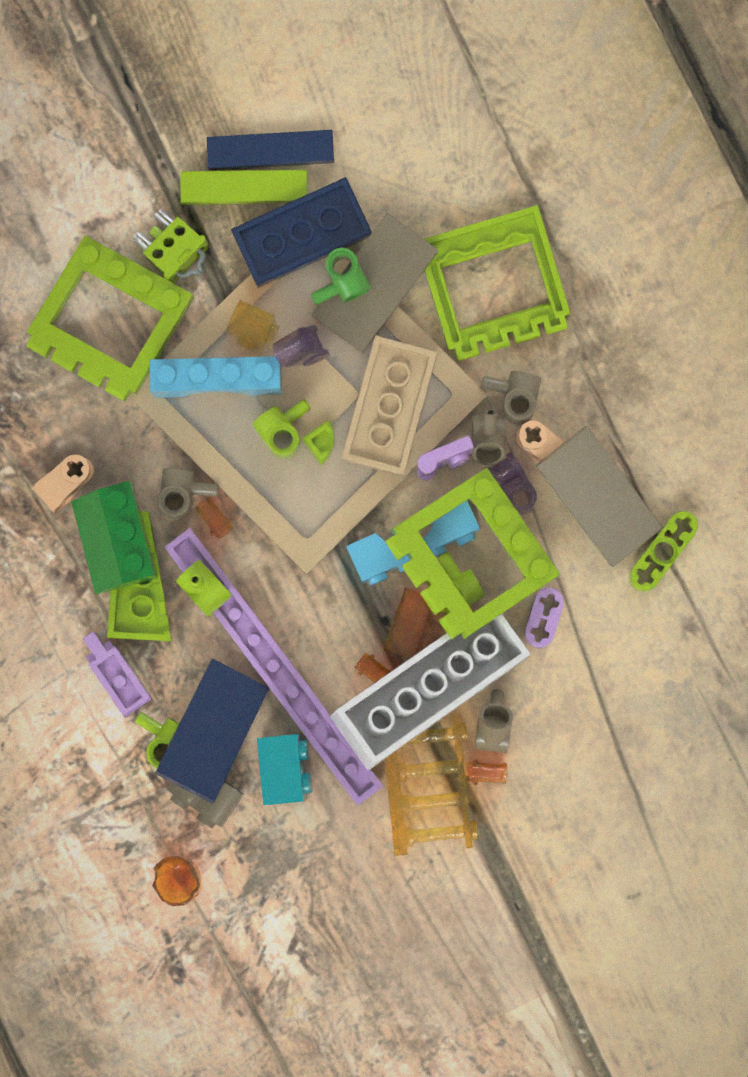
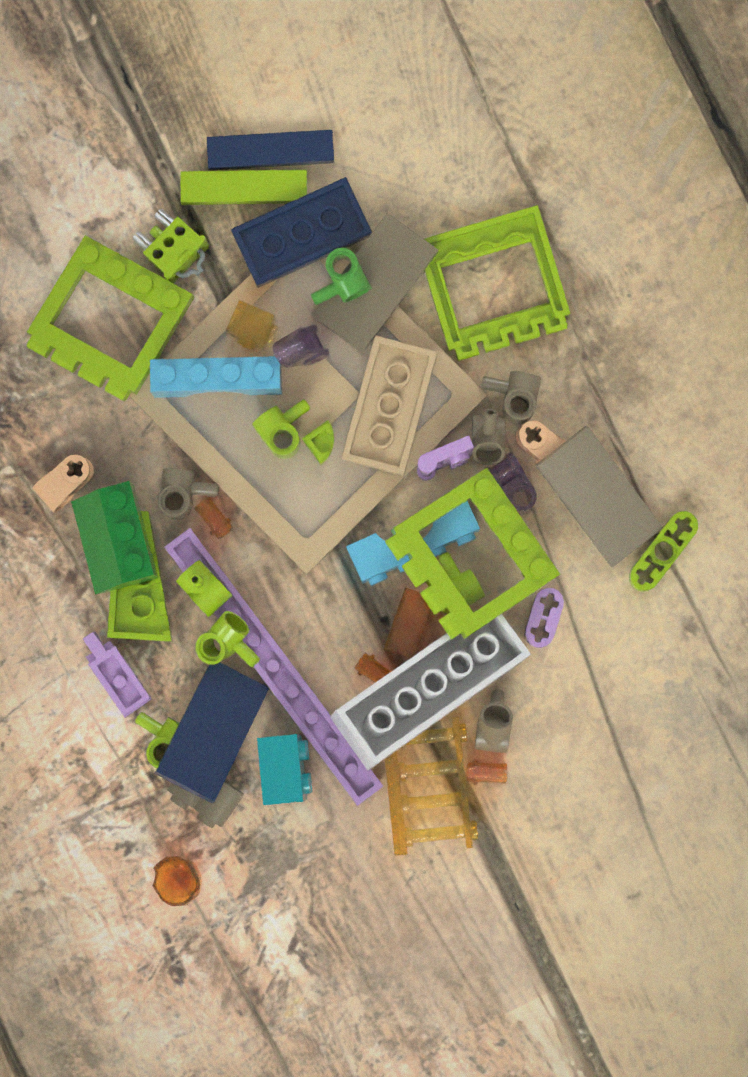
none -> lime piece [195,611,260,667]

